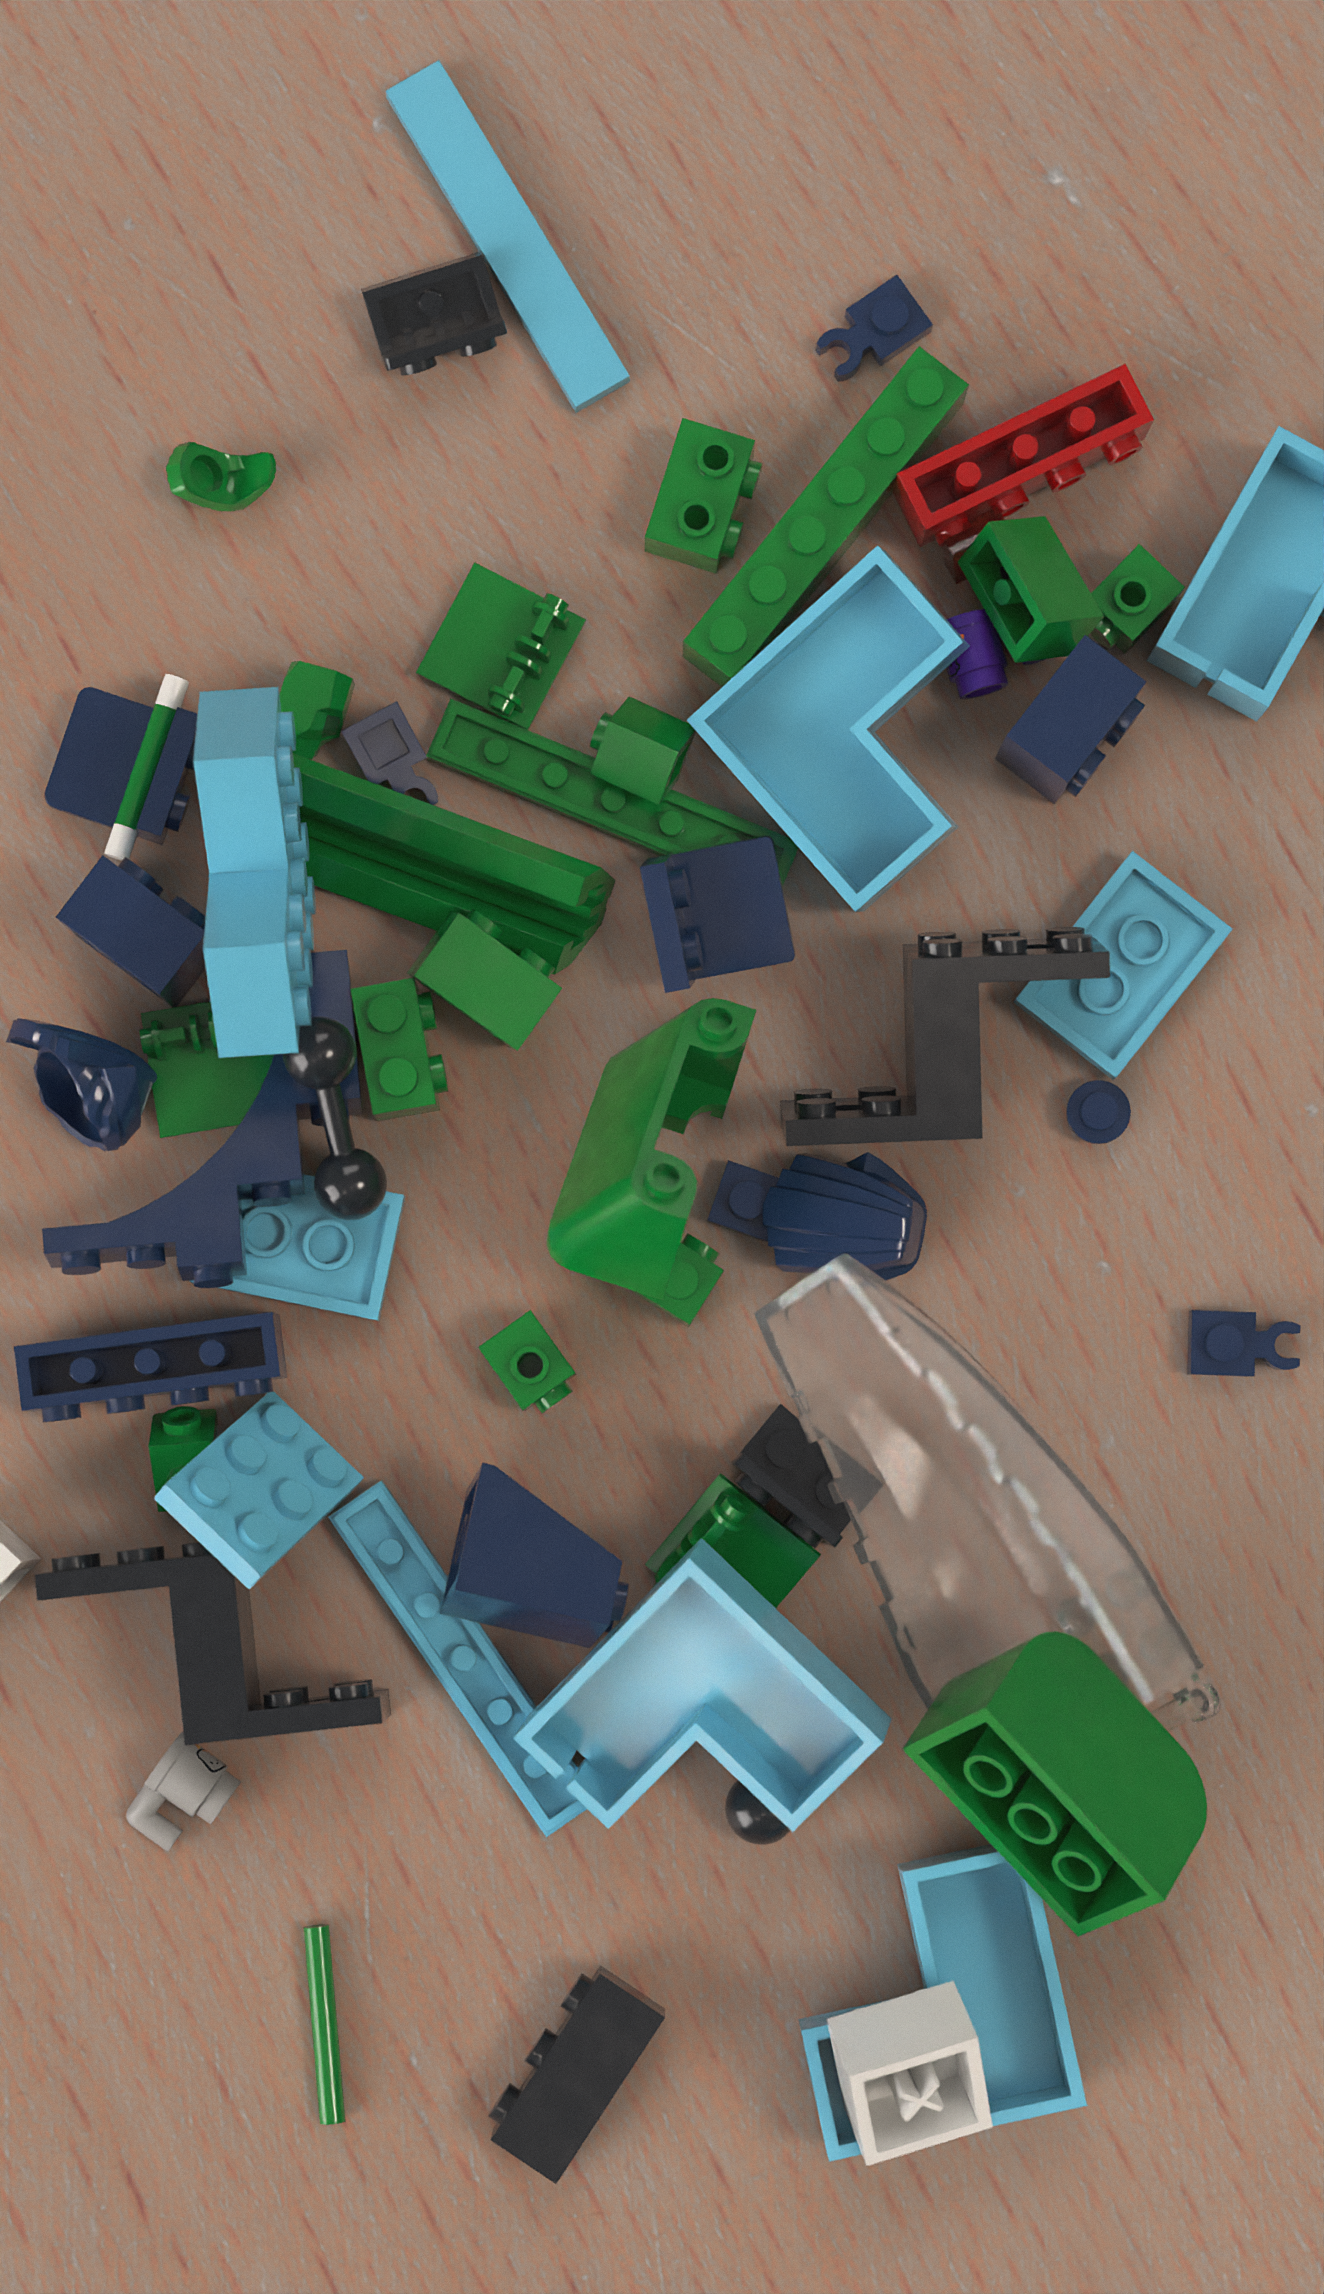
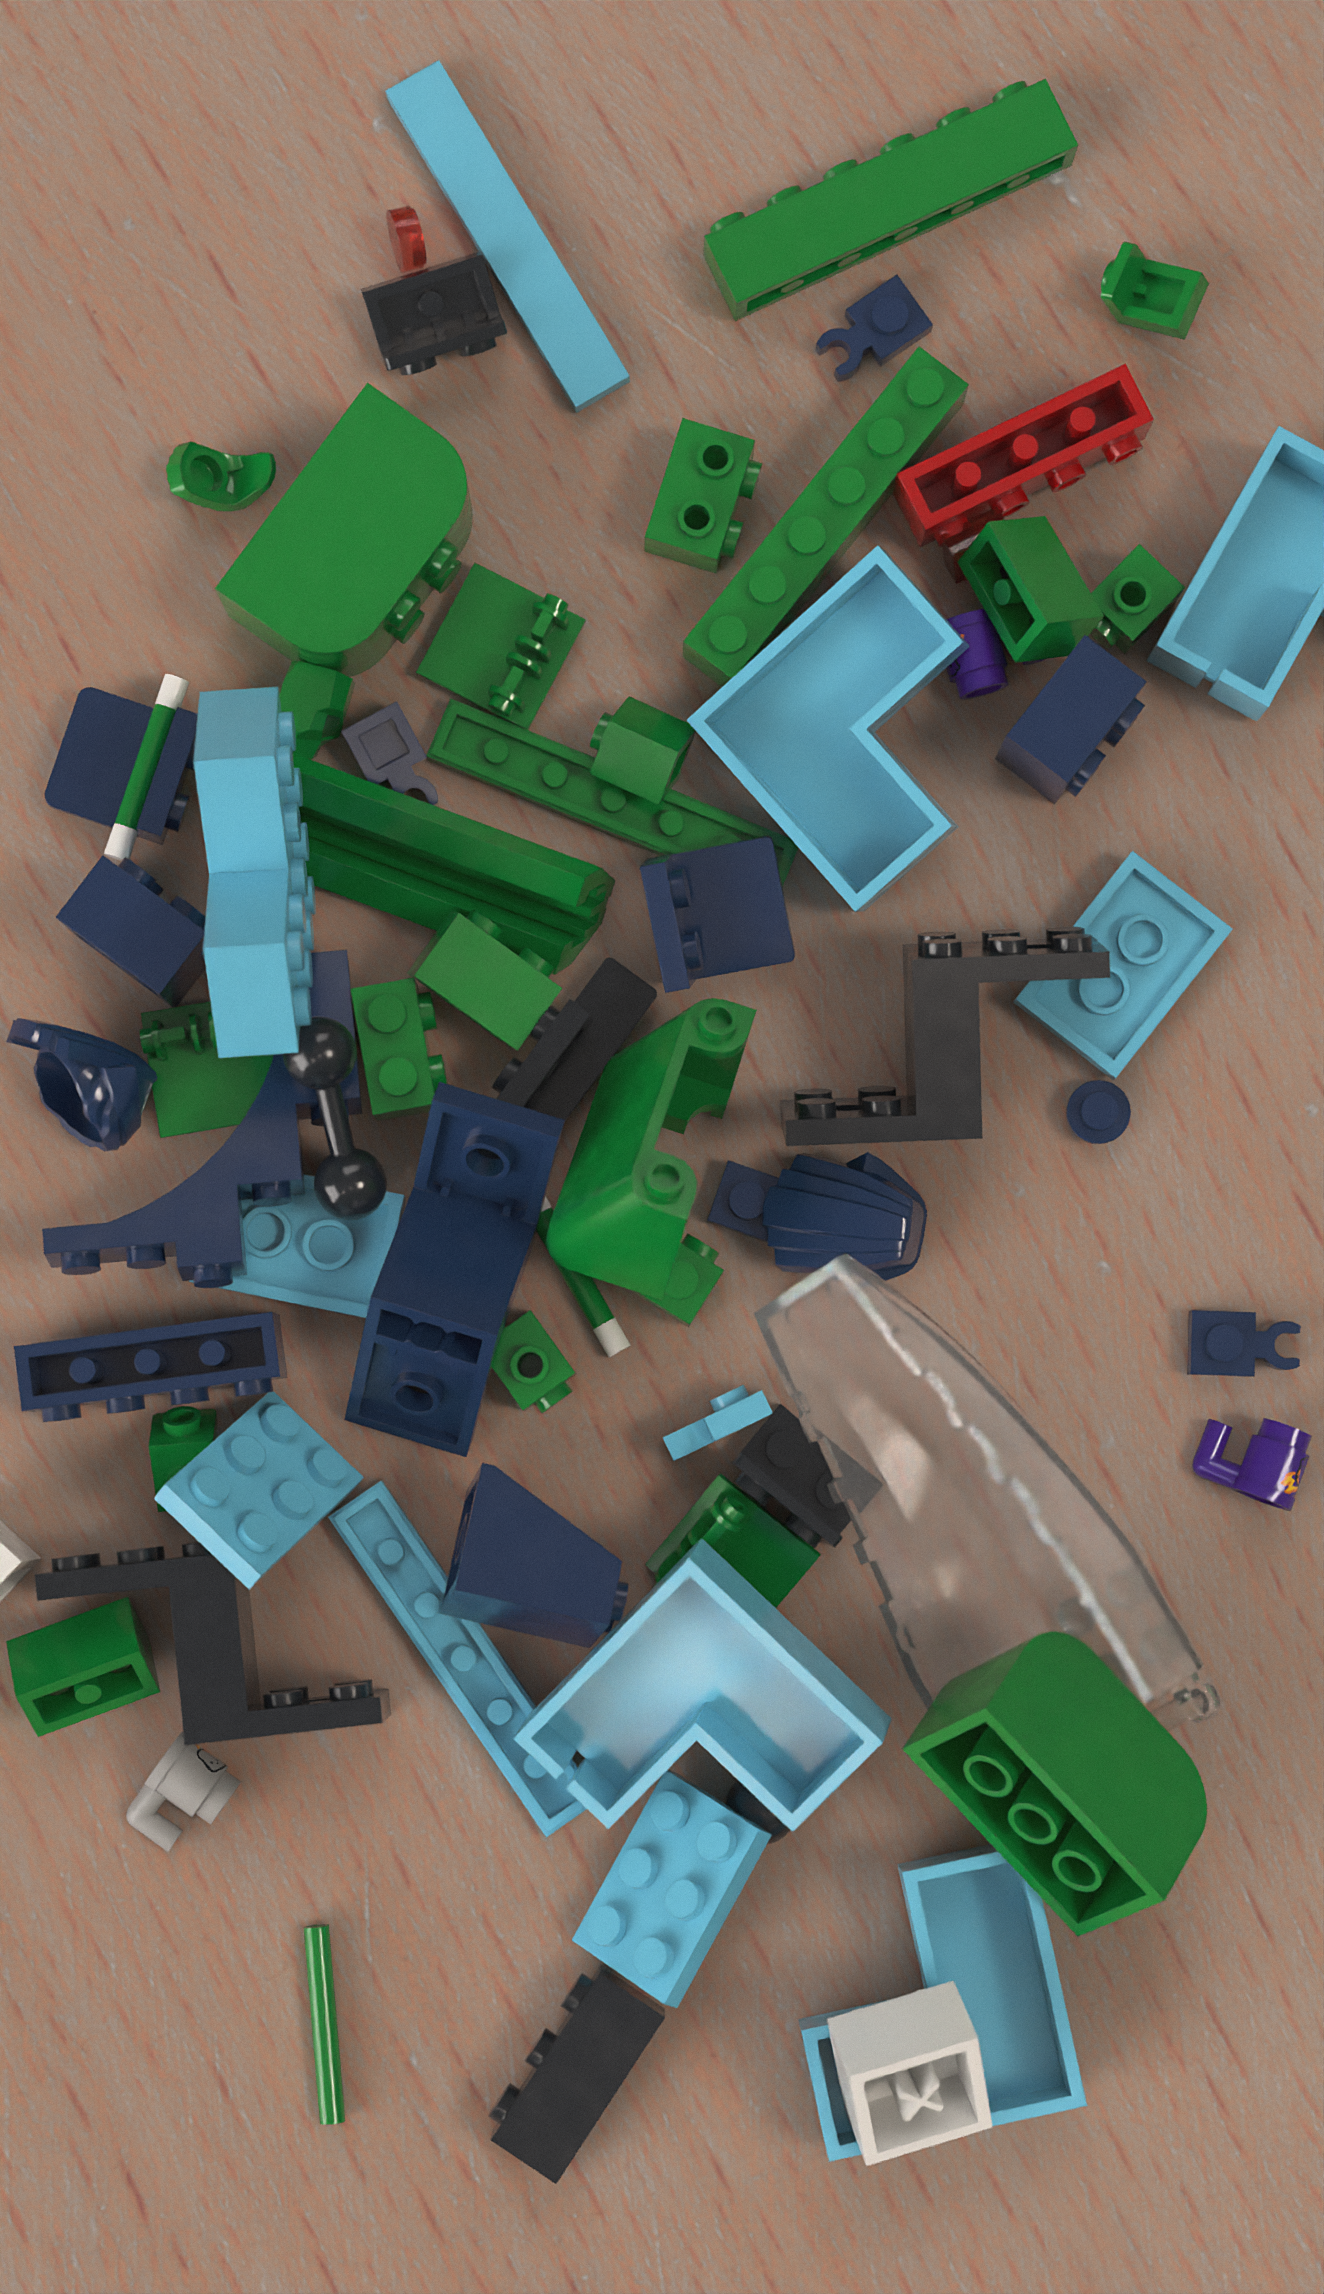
none -> green brick [6,1596,161,1737]
none -> green brick [215,382,473,677]
none -> dark blue bracket [344,1082,565,1457]
none -> clear red tile [387,205,427,273]
none -> black bracket [477,958,657,1159]
none -> green bar [536,1196,631,1358]
none -> medium azure plate [572,1770,772,2008]
none -> medium azure plate [663,1385,773,1461]
none -> green brick [703,78,1078,321]
none -> green bracket [1101,241,1209,340]
none -> dark purple piece [1192,1418,1312,1511]

